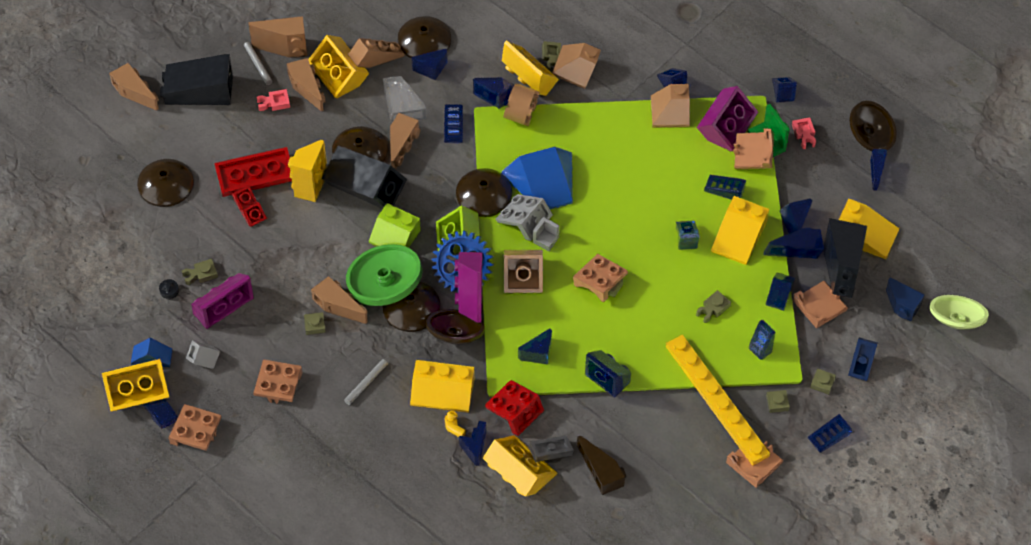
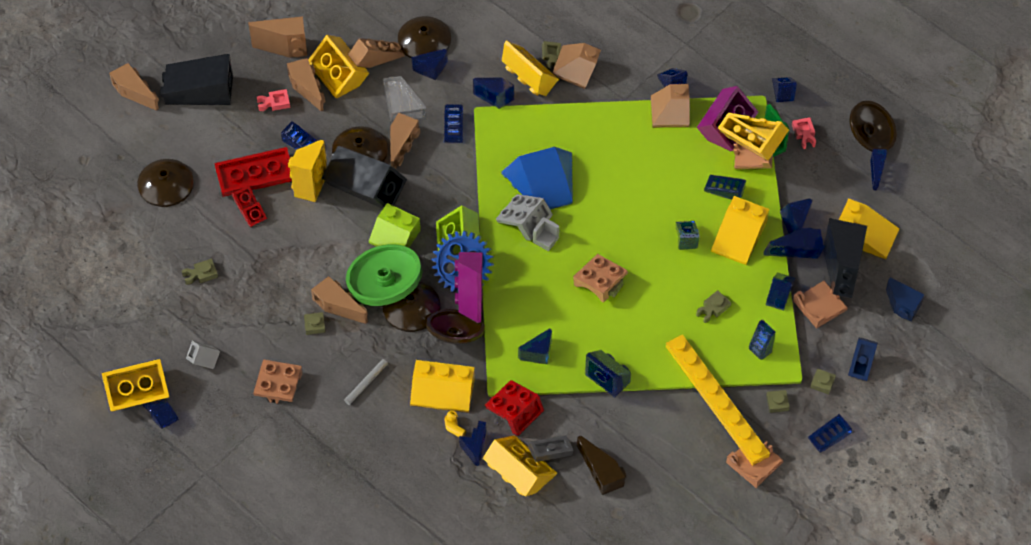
blue slope [131,337,173,367] -> none
black tile [159,279,179,299] -> none
nougat piece [169,404,222,451] -> none
magenta slope [191,273,254,329] -> none
light grey bar [244,42,273,85] -> none
dark brown dish [456,168,512,217] -> none
medium nougat brick [503,83,540,126] -> none
medium nougat slope [504,250,543,293] -> none
yellowish green dish [930,295,989,330] -> none
none -> clear blue slope [281,121,317,150]
none -> yellow wedge [718,113,789,161]

